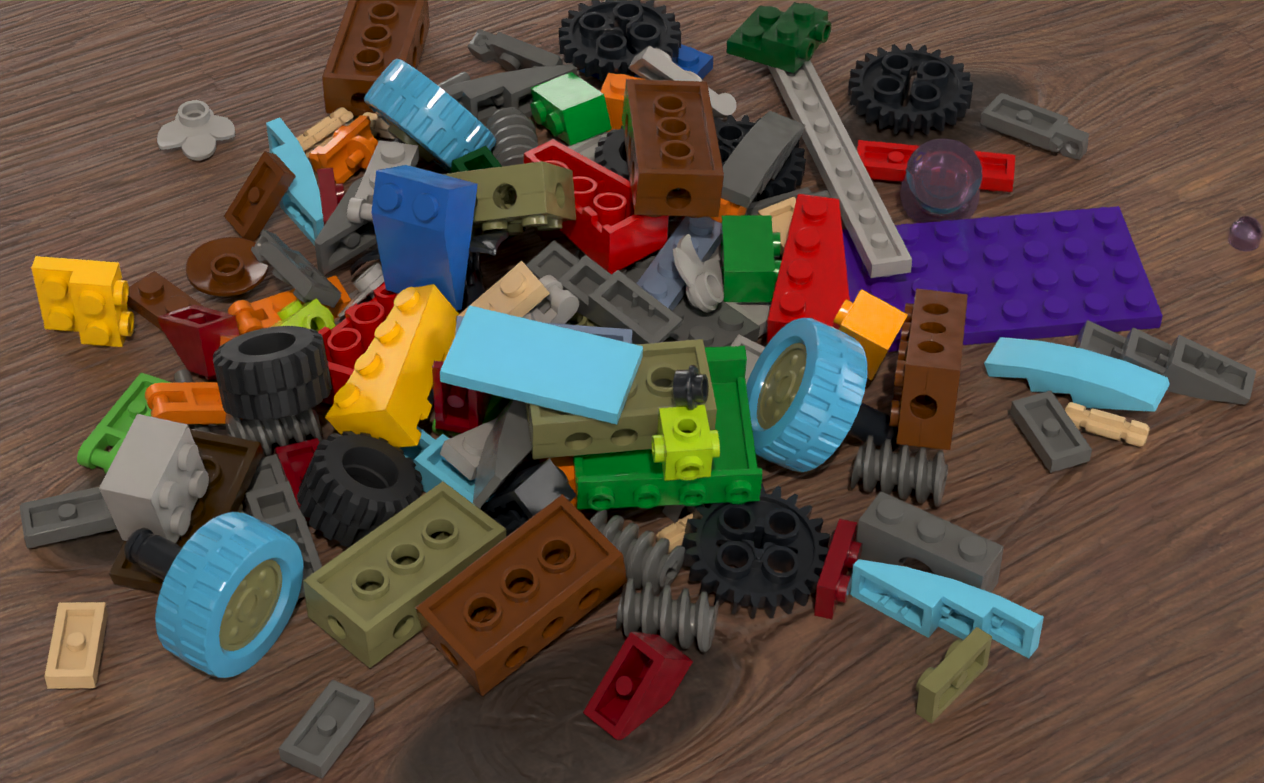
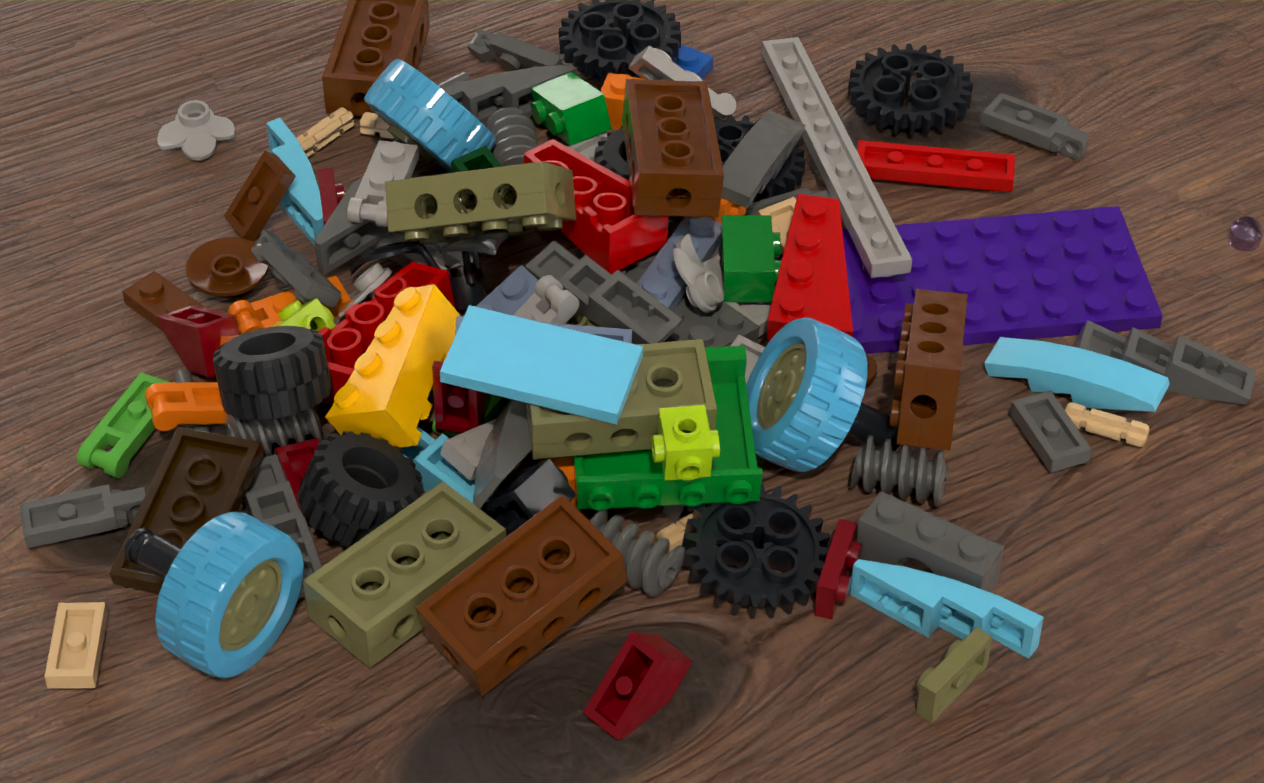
yellow plate [31,256,134,347] -> none
light grey brick [99,414,209,543] -> none
dark grey plate [279,680,375,779] -> none
orange hips [309,115,378,184] -> none
blue slope [371,165,478,311] -> none
tan plate [456,261,550,318] -> none
dark grey piece [616,578,719,652] -> none
black plate [673,365,709,410] -> none
dark green plate [726,2,832,73] -> none
light orange arch [833,289,908,380] -> none
clear purple hat [900,139,983,223] -> none

